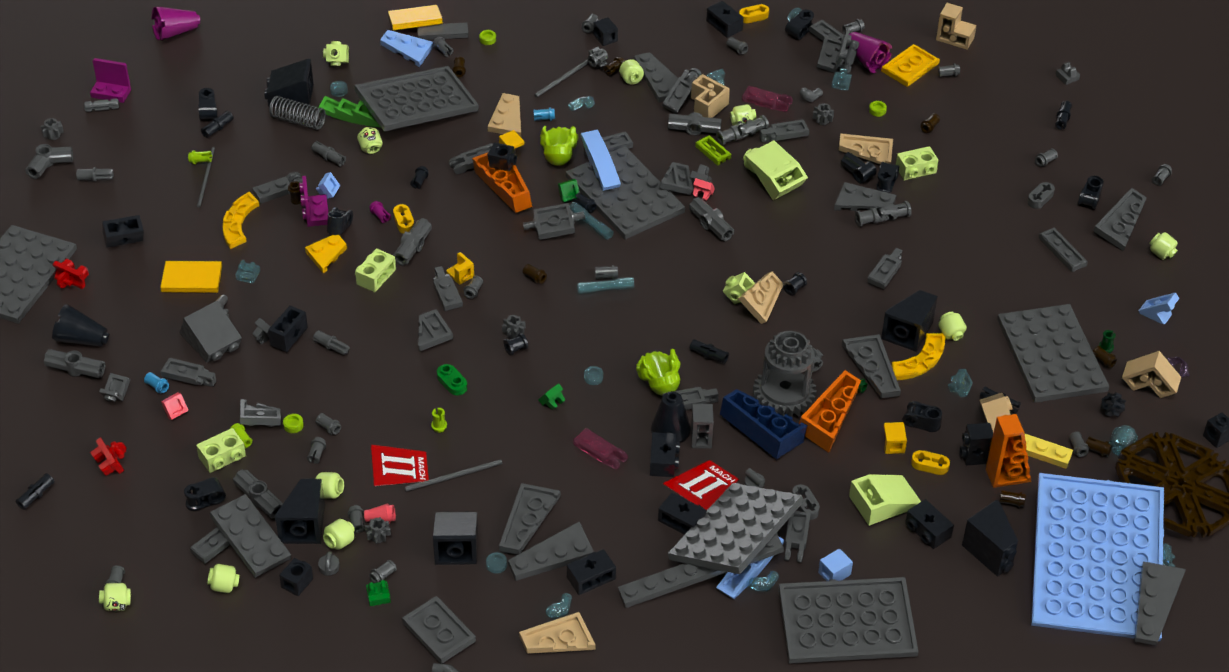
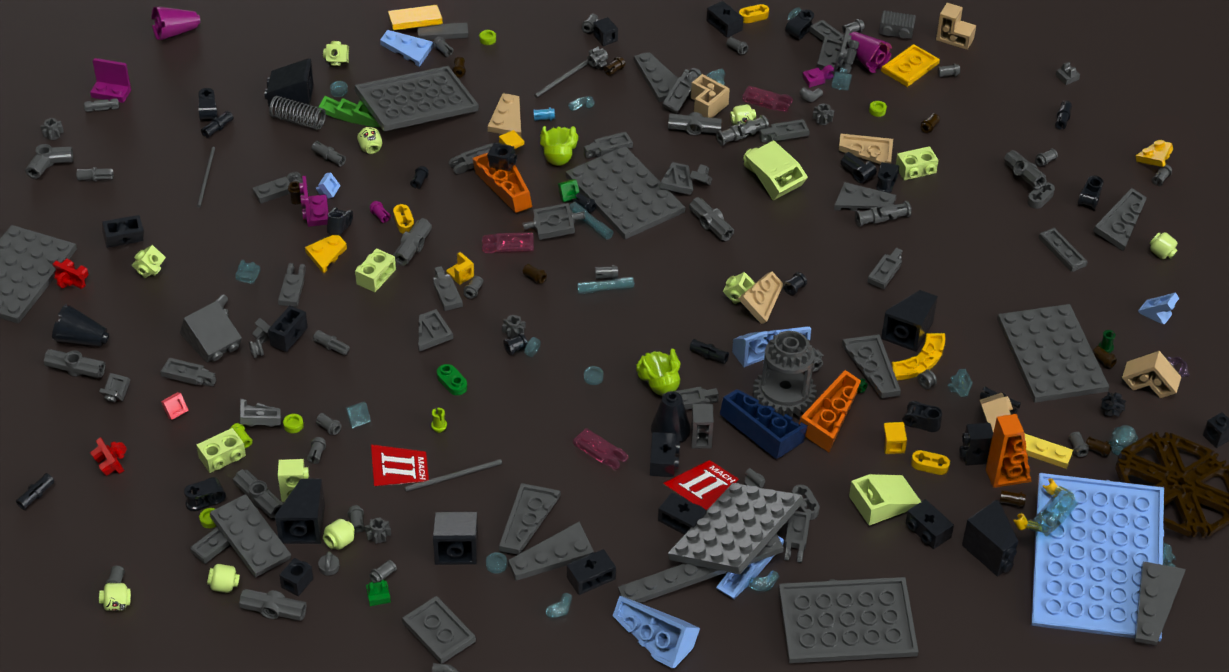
dark azure pin [144,372,169,393] -> none
yellow tile [161,261,222,293] -> none
lime pin [188,150,212,164] -> none
yellow tile [223,192,259,249] -> none
yellowish green head [315,472,344,499] -> none
coral cone [364,503,396,524] -> none
tan wing [519,612,596,654] -> none
green tile [538,383,565,410] -> none
light blue slope [580,130,621,191] -> none
yellowish green head [619,59,644,85] -> none
coral tile [693,178,715,201] -> none
lime tile [695,135,731,166] -> none
light blue panel [818,549,853,581] -> none
yellowish green head [938,312,967,341] -> none
none -> yellowish green brick [132,245,166,278]
none -> lime tile [199,508,216,528]
none -> dark grey piece [239,589,307,621]
none -> dark grey bush [249,339,264,358]
none -> dark grey hinge [278,263,306,307]
none -> yellowish green brick [278,459,309,502]
none -> clear light blue tile [346,402,371,428]
none -> clear pink hinge [482,233,534,253]
none -> clear light blue tile [524,337,541,357]
none -> light blue wedge [613,596,700,668]
none -> light blue wedge [732,327,811,367]
none -> magenta plate [802,65,834,88]
none -> dark grey brick [879,10,916,39]
none -> dark grey bush [917,369,937,389]
none -> dark grey piece [1004,150,1047,189]
none -> clear light blue torso [1013,478,1078,537]
none -> yellow wing [1136,140,1173,167]

